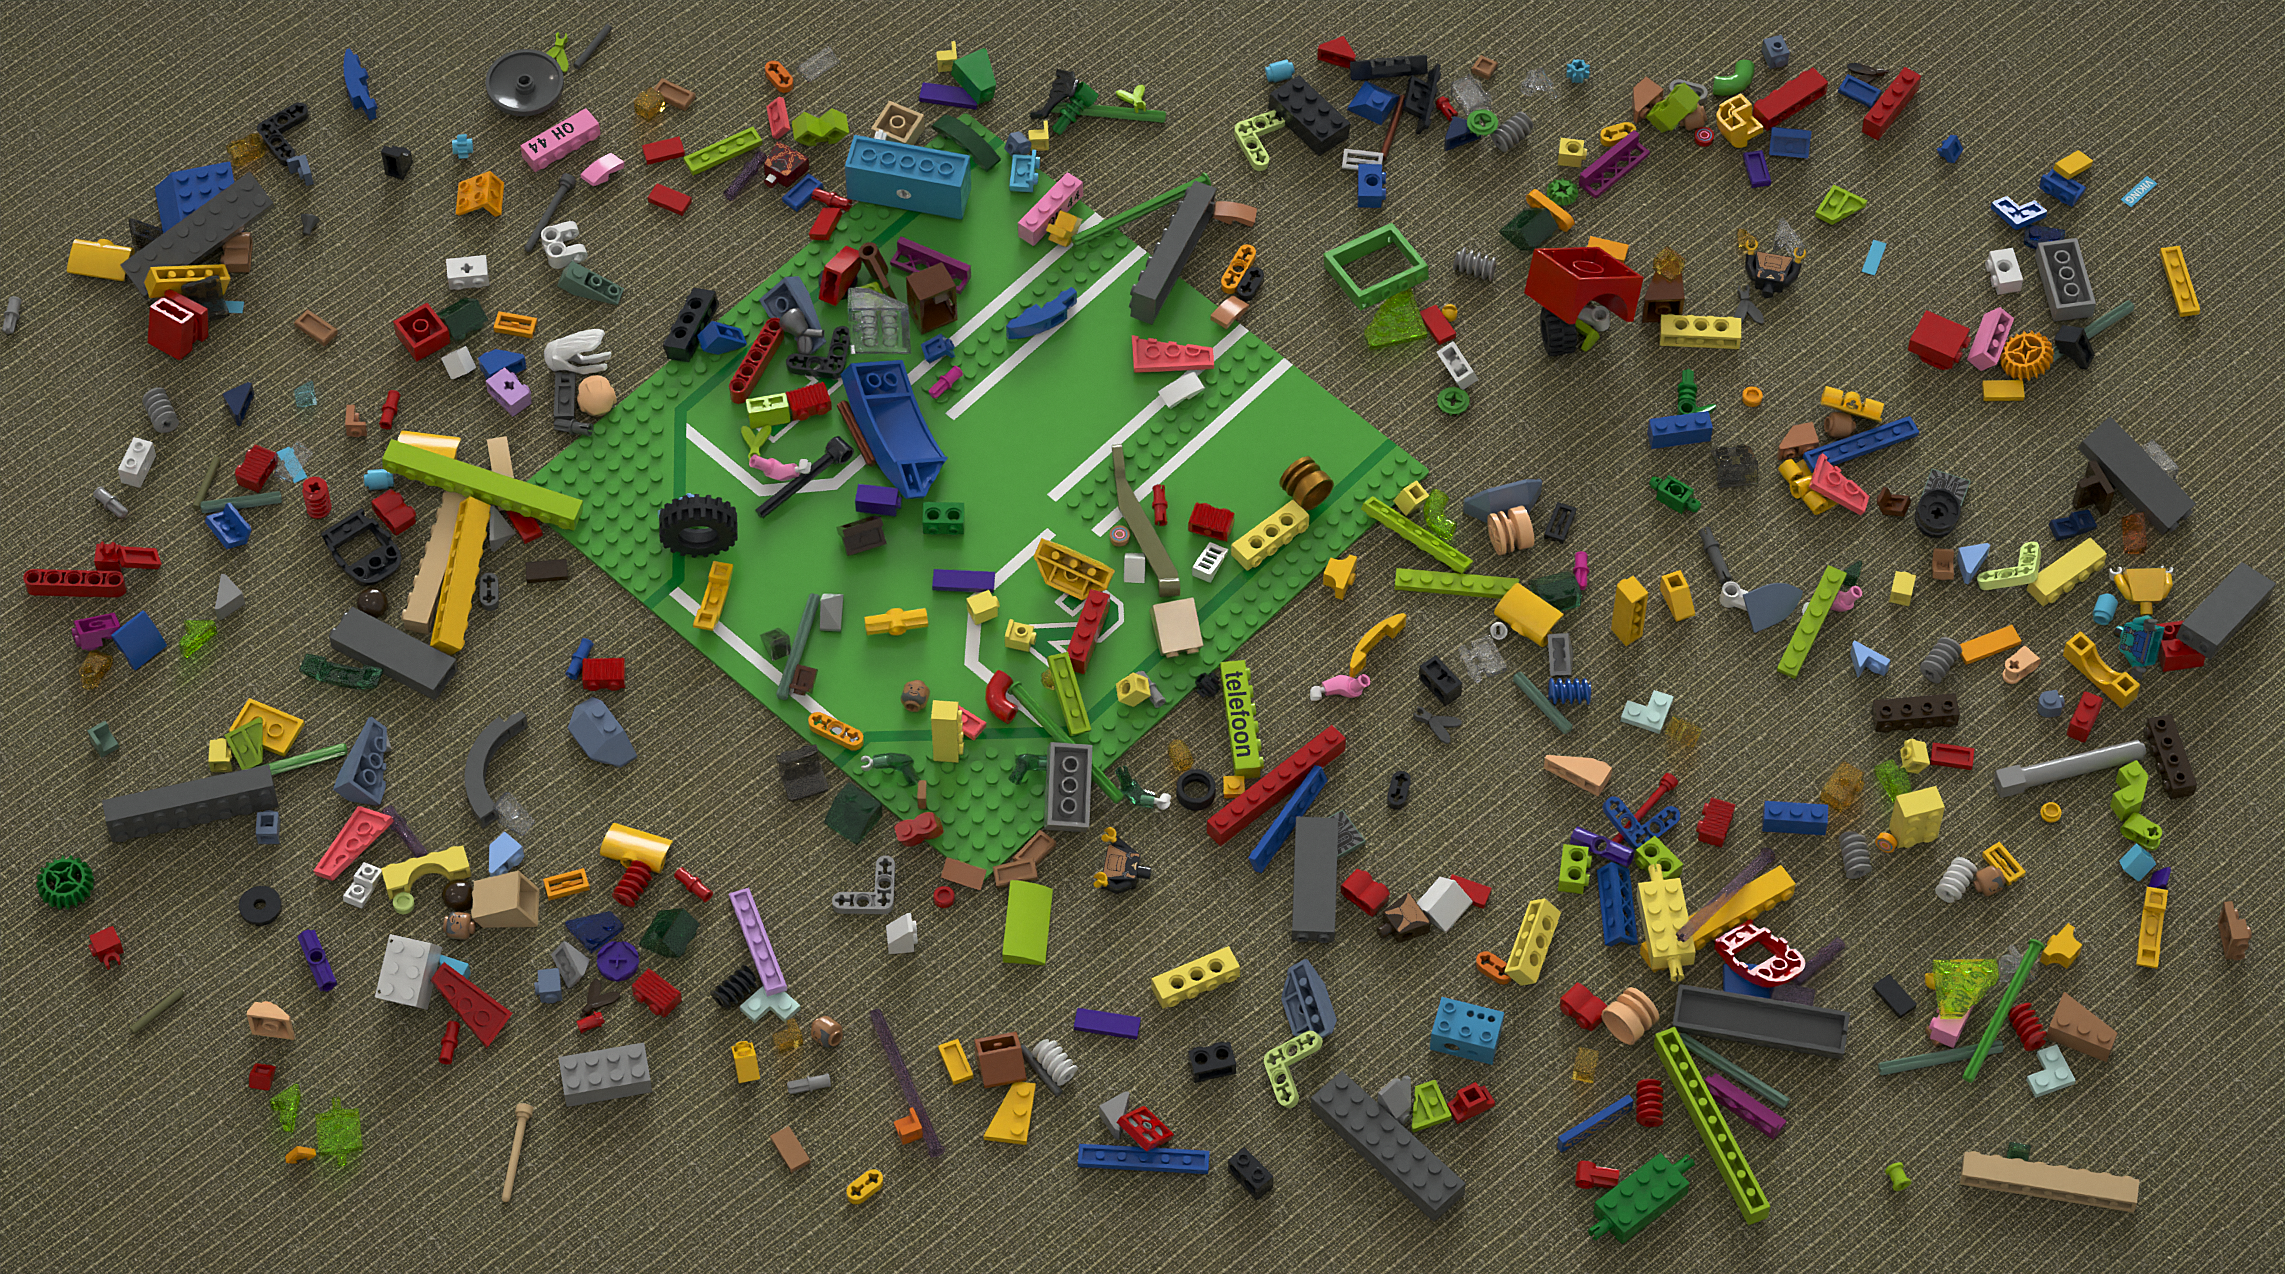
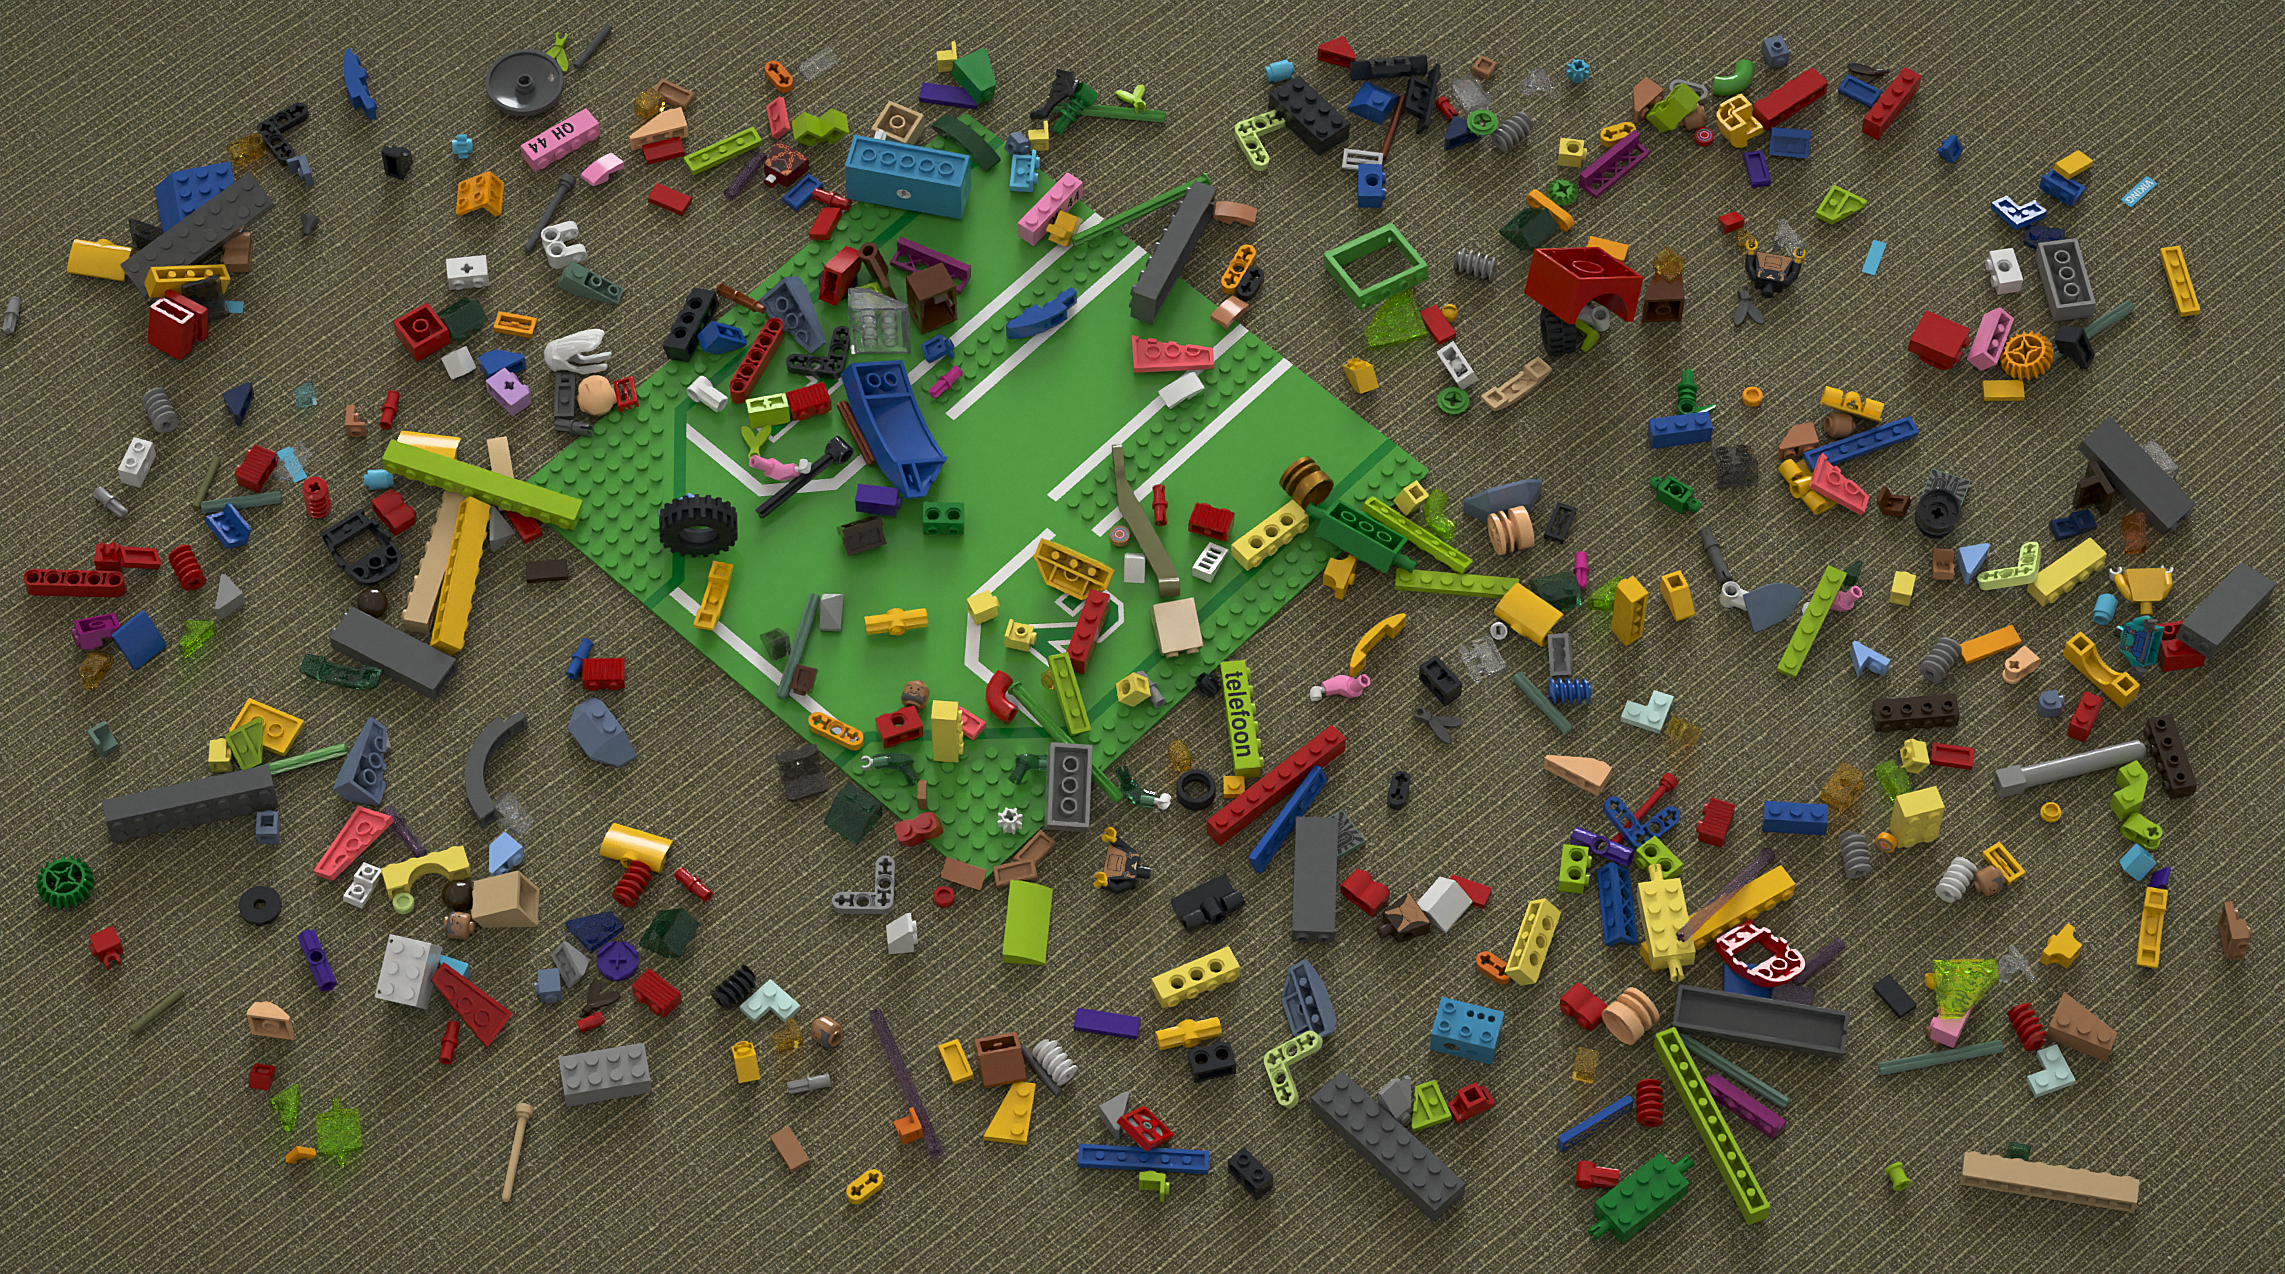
medium nougat tile [294,309,338,346] -> none
dark grey beam [480,573,499,611] -> none
light orange tile [543,868,590,901] -> none
lavender tile [729,888,787,997] -> none
flat silver piece [779,308,825,355] -> none
dark purple tile [932,569,995,593] -> none
light yellow brick [1659,314,1741,349] -> none
bright green axle [1963,939,2045,1083] -> none
none -> red piece [168,544,207,591]
none -> red tile [613,376,639,412]
none -> light nougat slope [629,107,689,151]
none -> white piece [686,376,728,412]
none -> dark orange piece [716,283,767,314]
none -> red brick [875,706,924,749]
none -> white gear [997,807,1023,834]
none -> lime bracket [1139,1171,1170,1202]
none -> yellow piece [1155,1017,1222,1051]
none -> black panel [1170,874,1245,933]
none -> green brick [1305,499,1418,573]
none -> yellow slope [1342,358,1379,394]
none -> tan slope [1480,356,1552,411]
none -> clear neon green slope [1587,574,1624,612]
none -> red slope [1717,211,1745,234]

